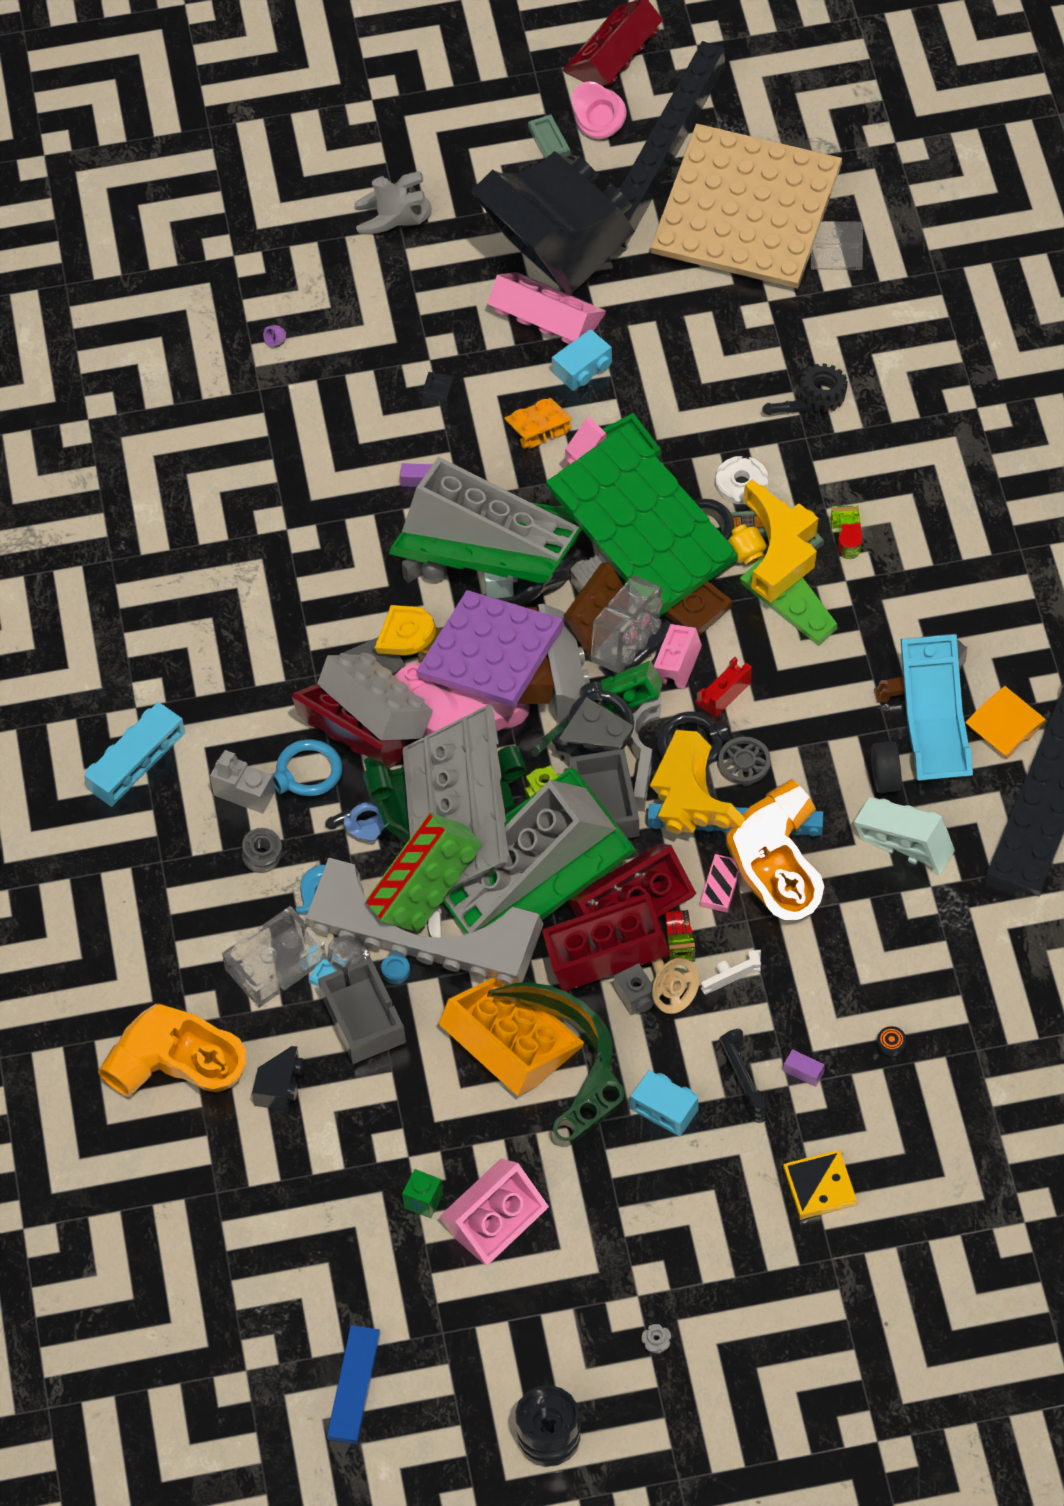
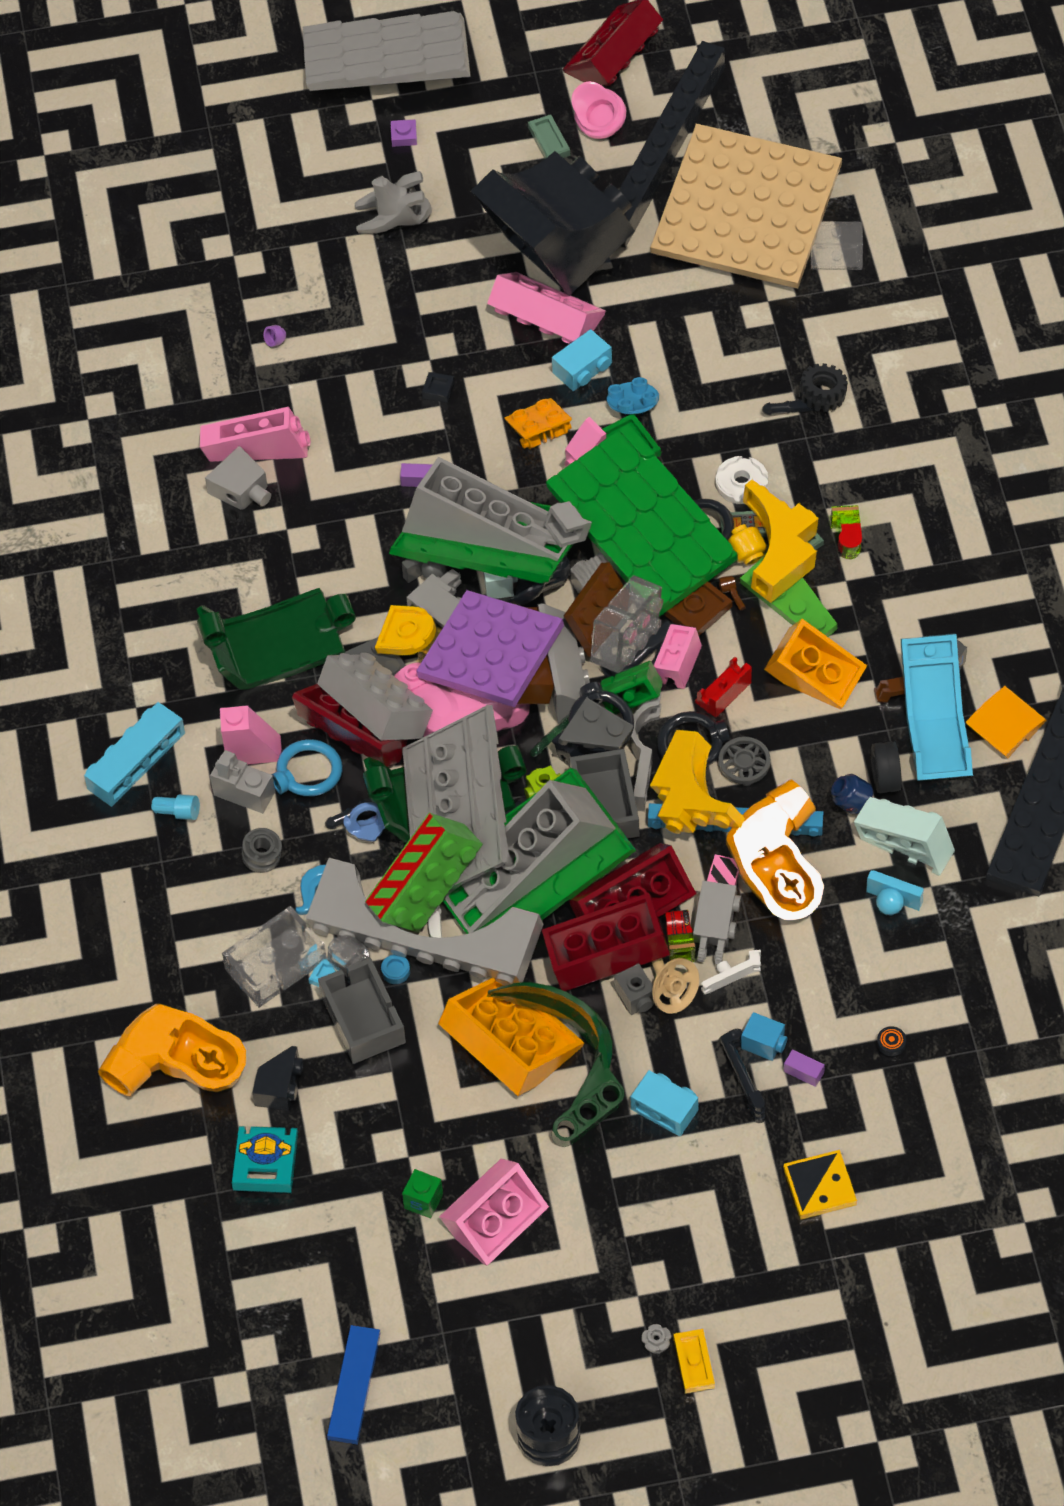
none -> medium azure piece [151,794,200,820]
none -> dark green panel [197,588,356,690]
none -> bright pink slope [200,407,311,462]
none -> light grey torso [205,446,271,510]
none -> bright pink slope [220,706,282,765]
none -> teal container [232,1126,298,1193]
none -> light grey piece [303,11,471,91]
none -> medium lavender plate [391,119,417,147]
none -> light grey hinge [406,569,461,635]
none -> light grey window [544,501,592,547]
none -> dark azure dish [607,377,659,414]
none -> yellow plate [674,1329,715,1394]
none -> light grey hinge [693,881,741,964]
none -> reddish brown hand [719,576,746,611]
none -> dark azure brick [741,1012,788,1061]
none -> light orange slope [764,619,867,709]
none -> dark blue head [831,773,873,815]
none -> medium azure tile [866,870,924,915]

